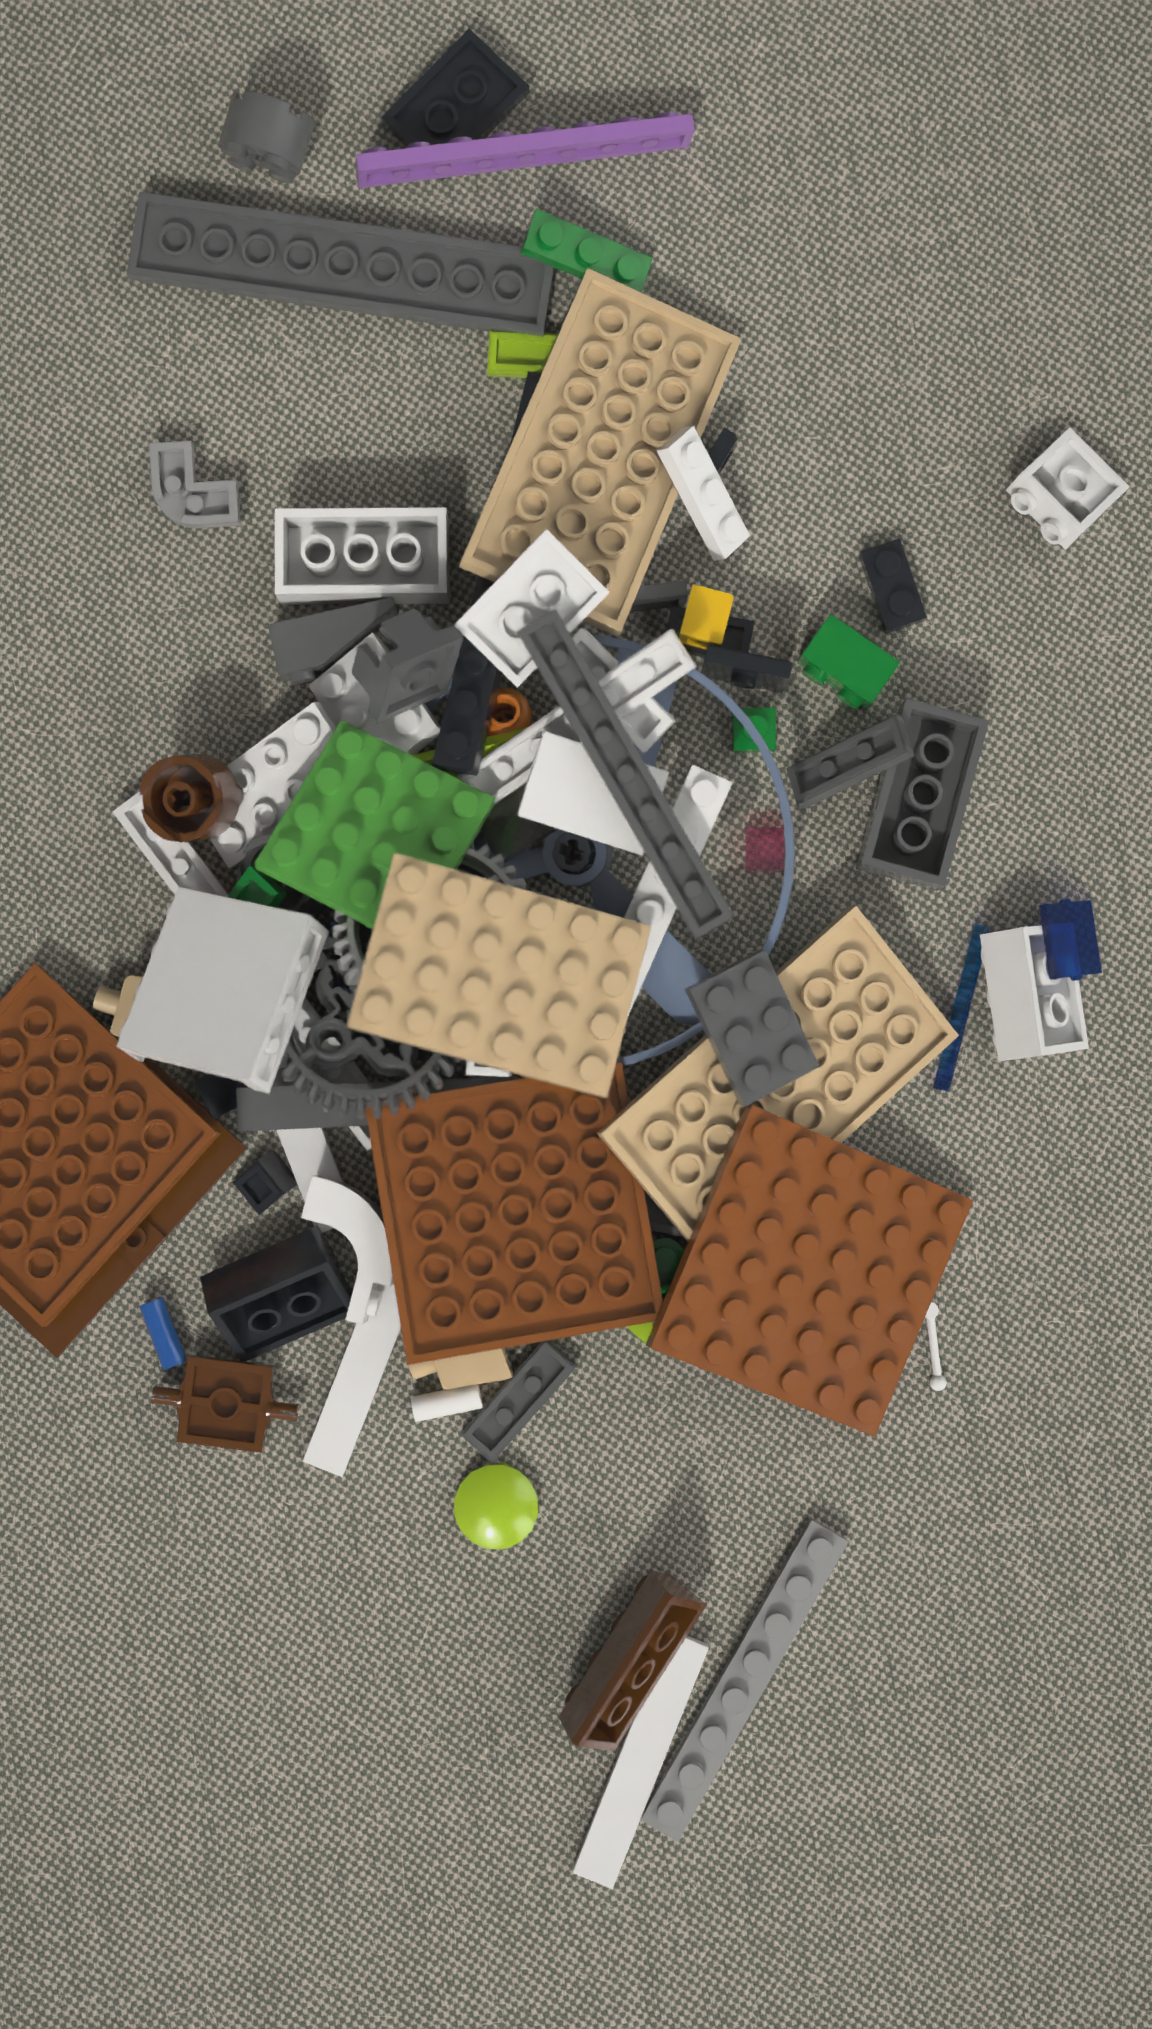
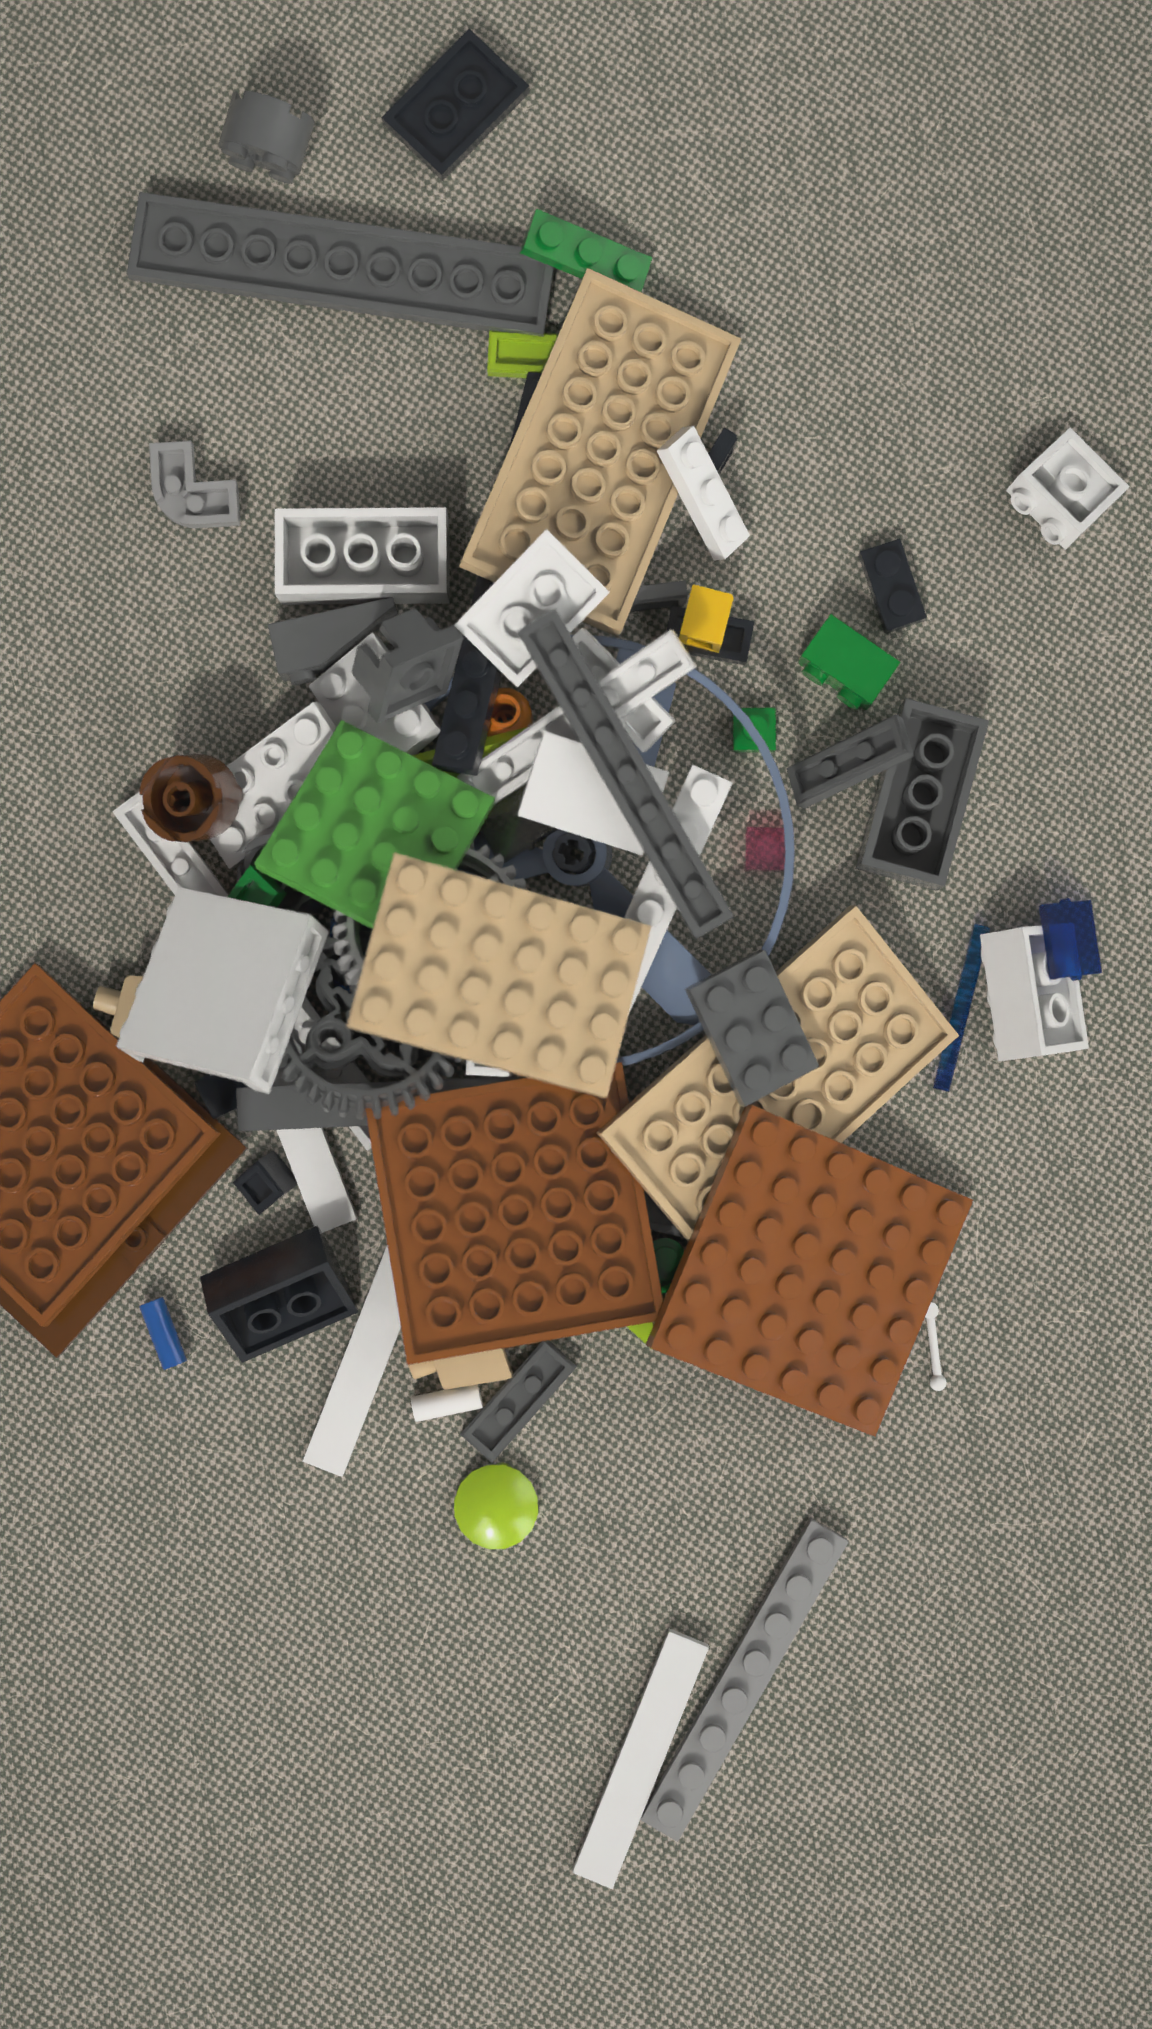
reddish brown plate [151,1355,299,1453] -> none
white arch [301,1175,394,1324] -> none
medium lavender plate [356,111,695,188] -> none
reddish brown slope [559,1570,707,1751] -> none
black plate [701,645,793,693] -> none

